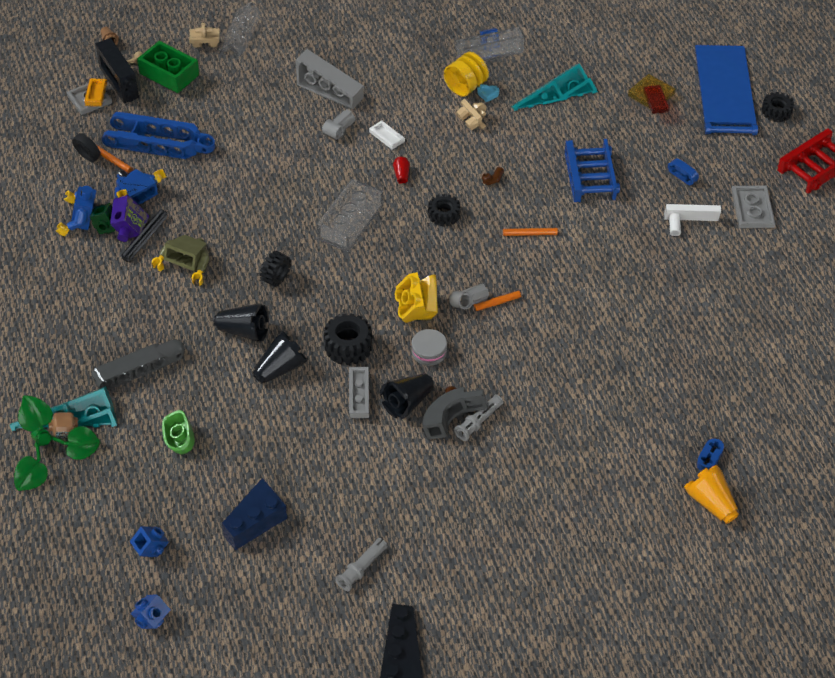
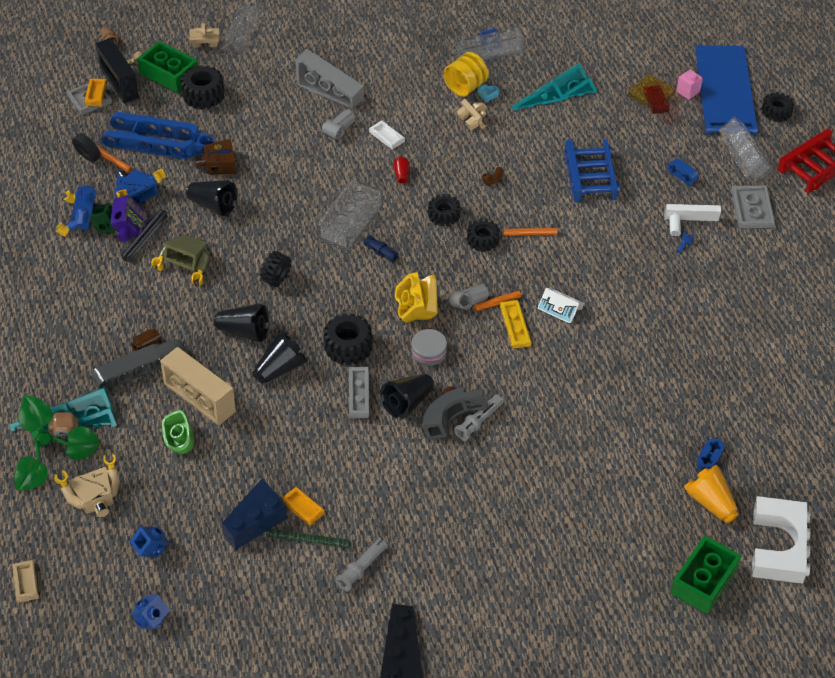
none -> tan tile [12,560,39,603]
none -> tan torso [54,453,120,517]
none -> reddish brown brick [132,329,162,351]
none -> tan brick [160,347,236,426]
none -> black tyre [181,66,225,109]
none -> black cone [186,180,238,216]
none -> reddish brown torso [195,139,236,174]
none -> clear green bar [266,529,350,548]
none -> light orange tile [281,487,325,526]
none -> dark blue pin [364,235,399,263]
none -> black tyre [467,219,500,252]
none -> yellow tile [500,300,531,349]
none -> white panel [538,288,584,323]
none -> green brick [670,535,742,615]
none -> blue hand [676,230,694,253]
none -> bright pink brick [677,69,703,100]
none -> clear brick [719,117,773,183]
none -> white arch [752,496,811,584]

